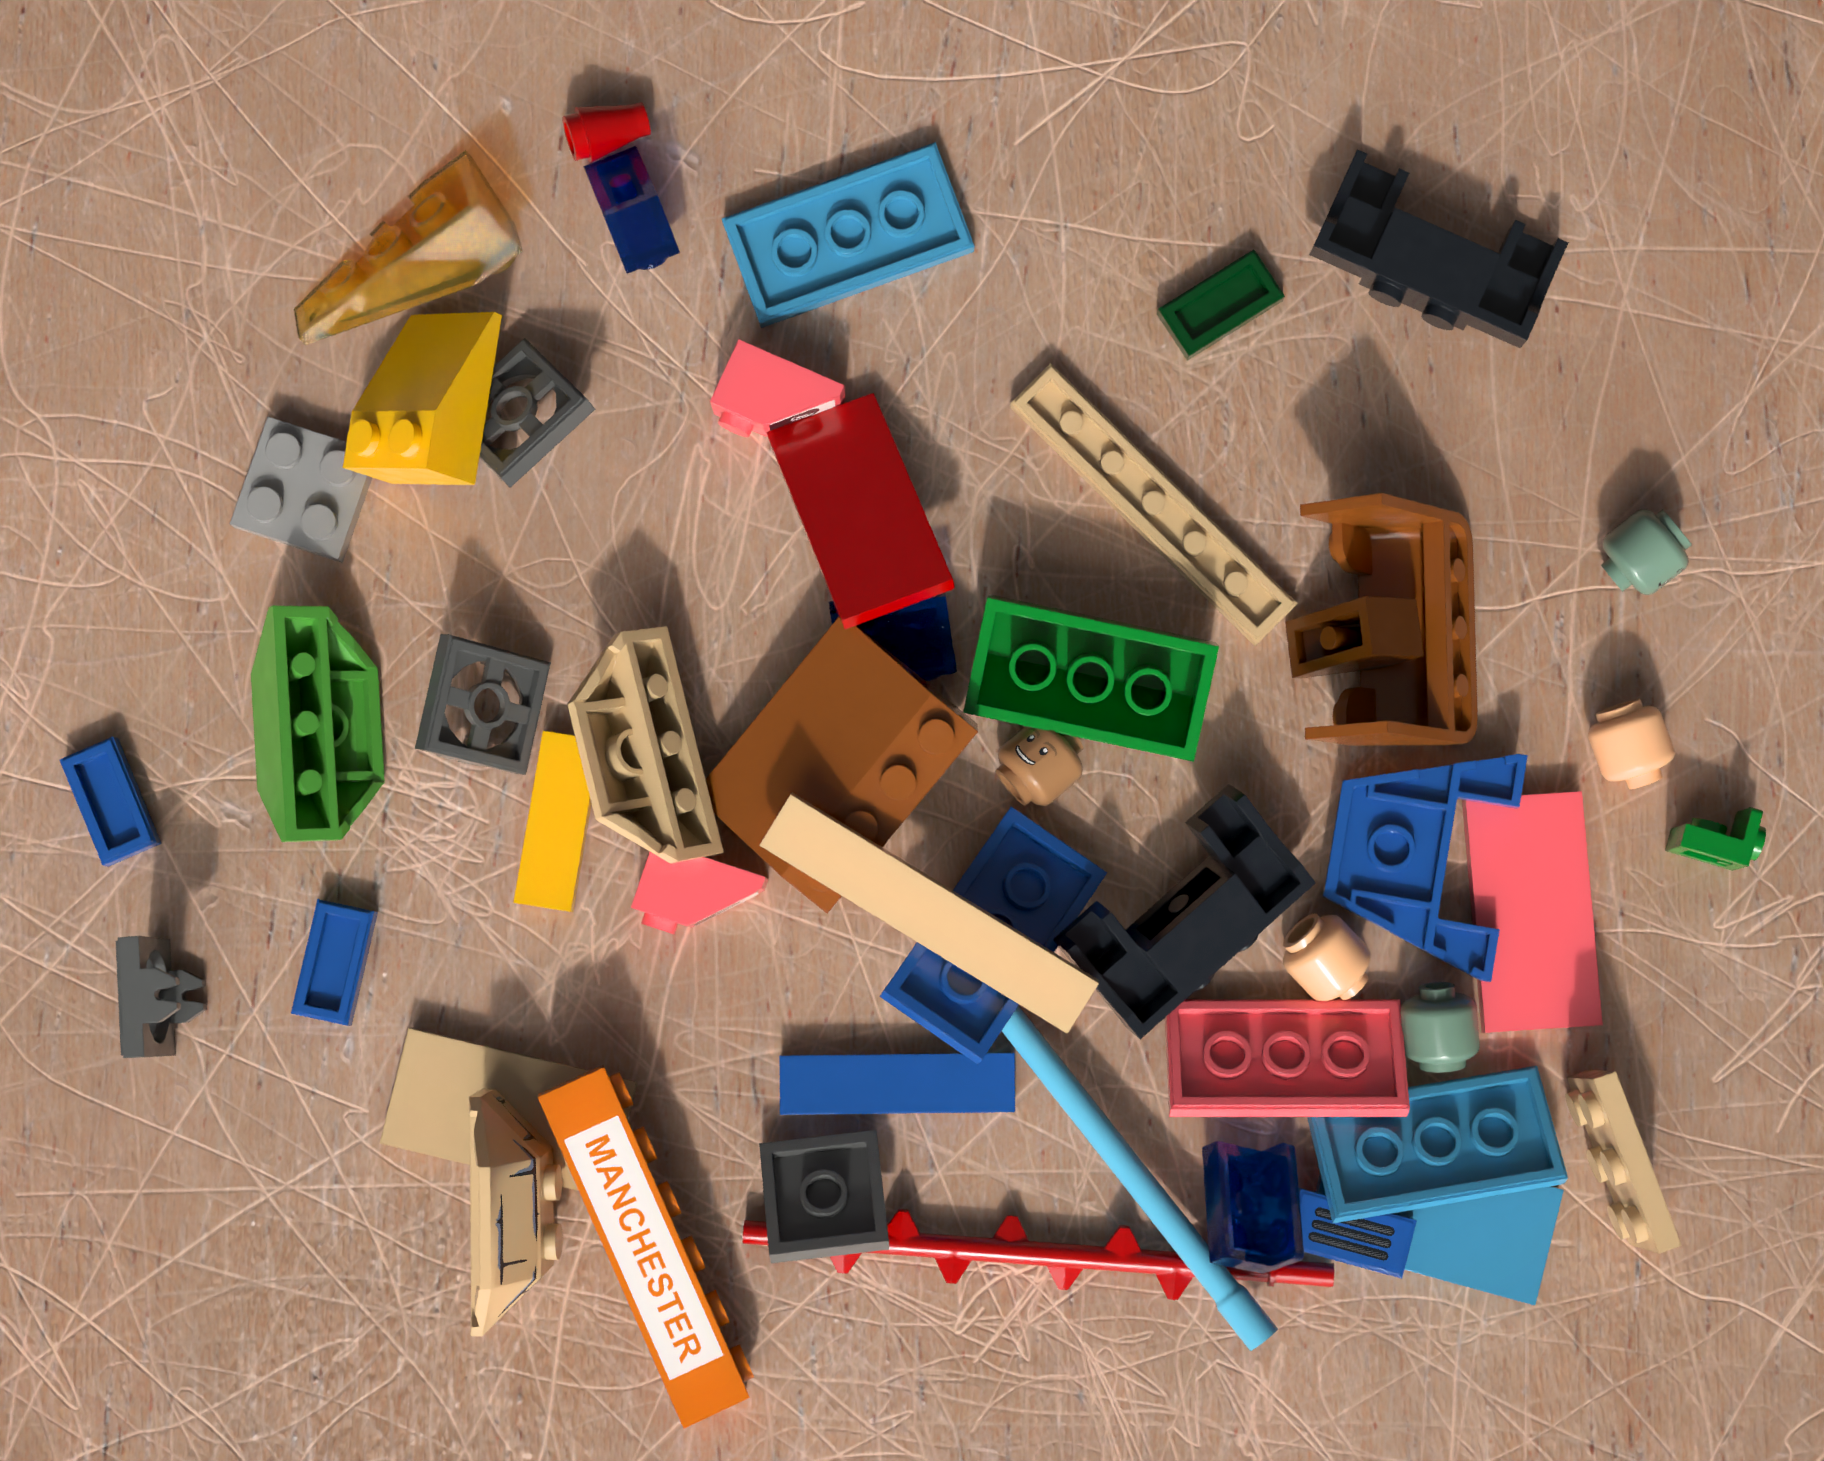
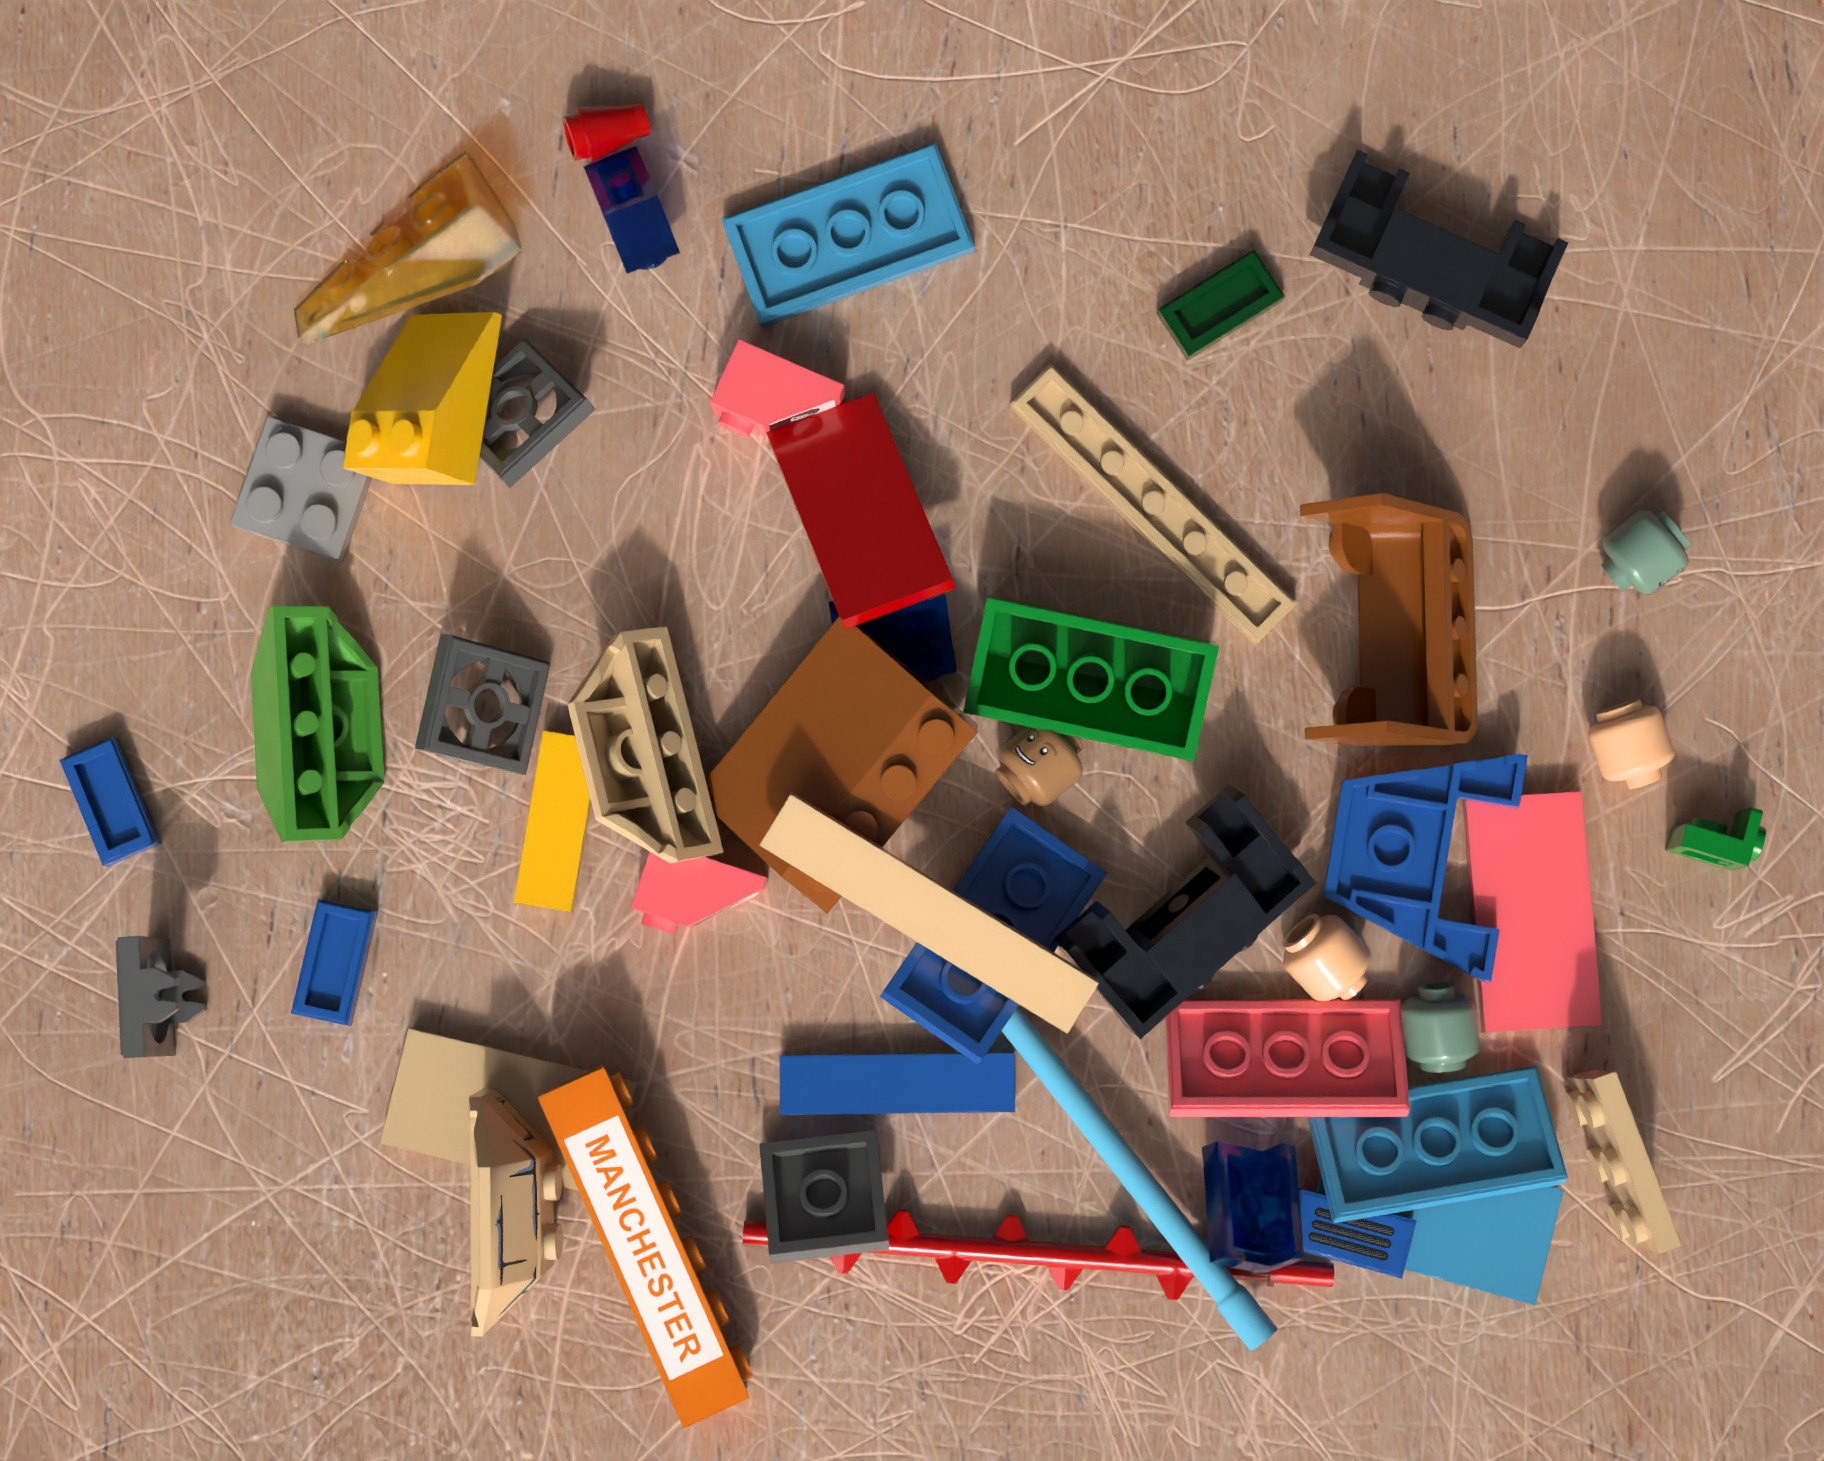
reddish brown slope [1285,596,1424,678] -> none

